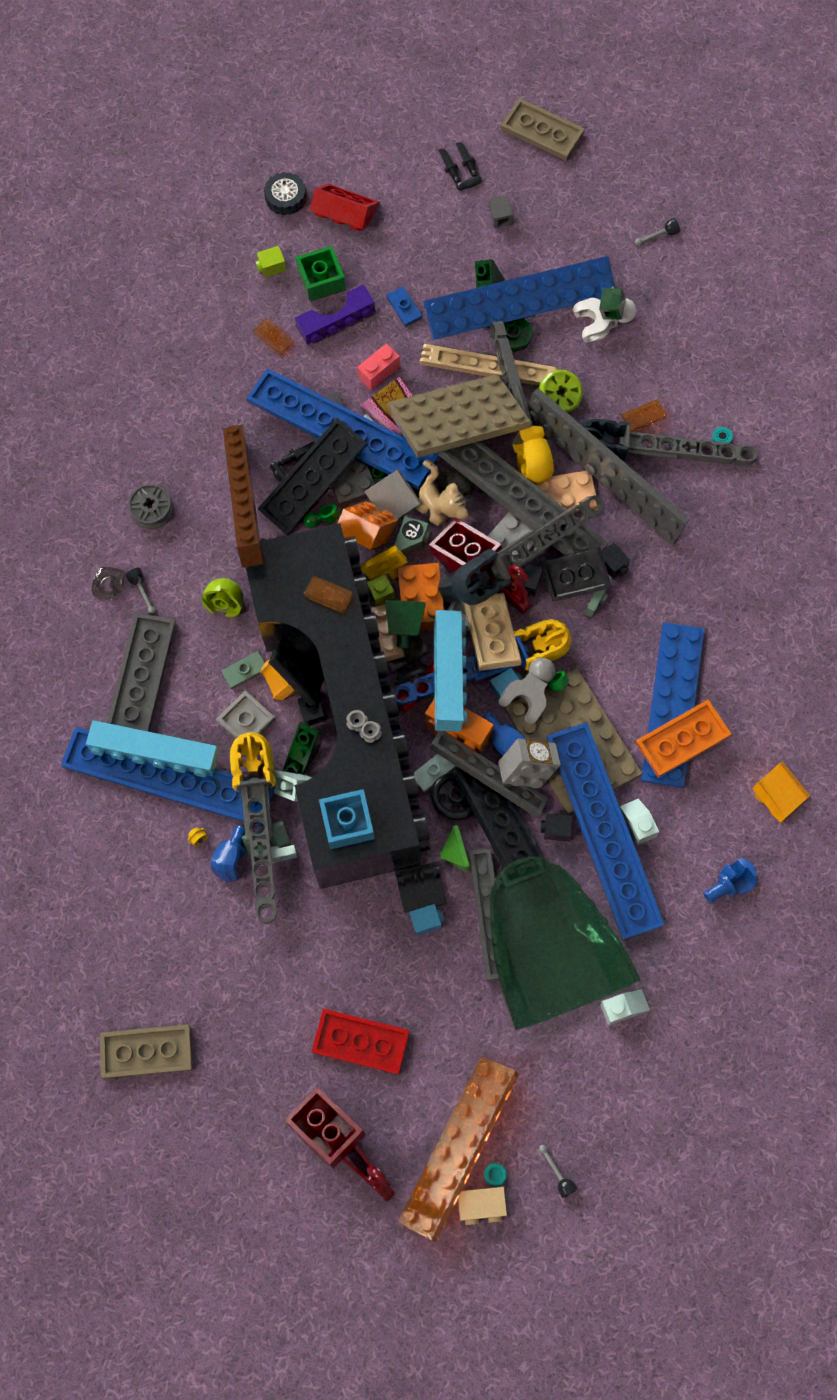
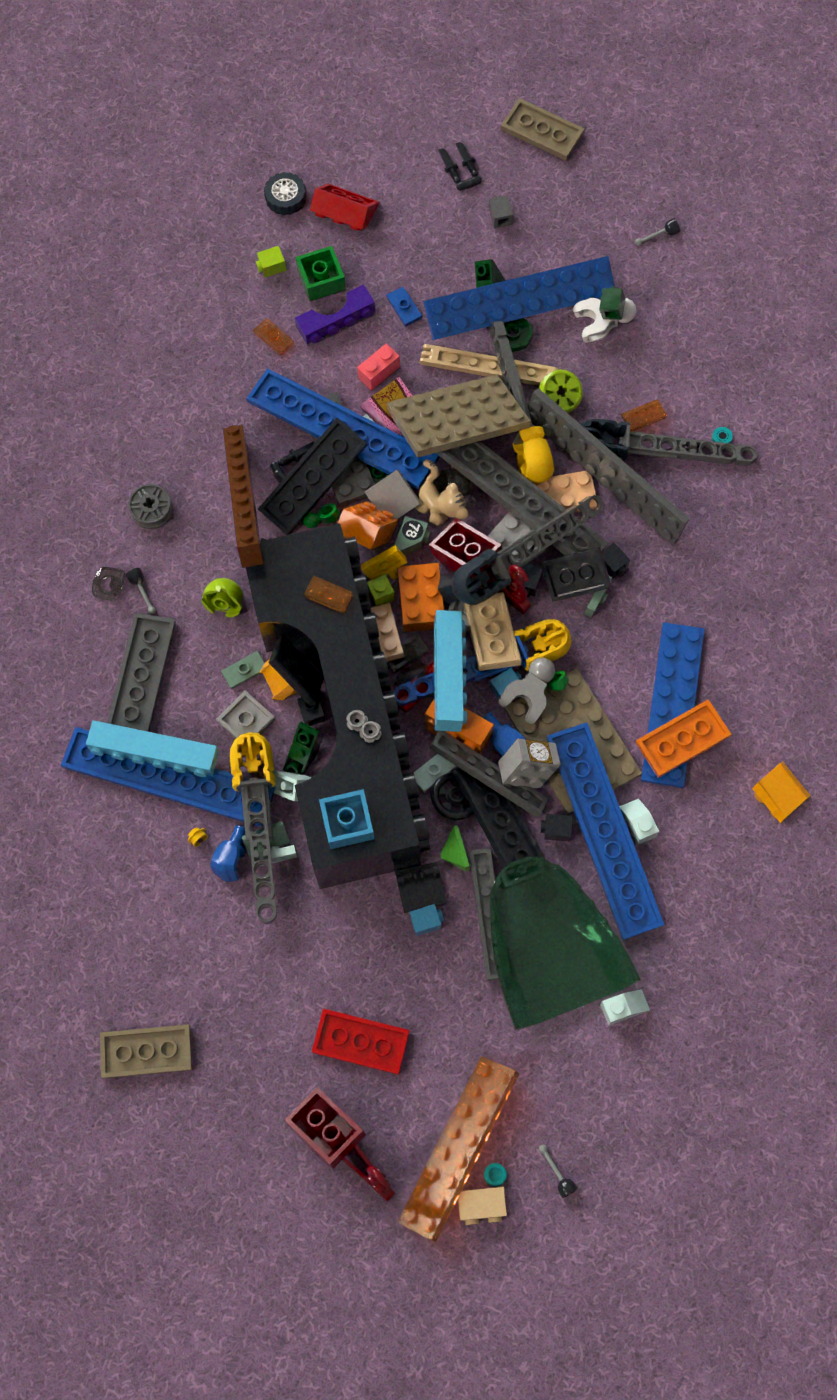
dark green torso [385,600,426,648] -> none
blue piece [703,858,758,904] -> none

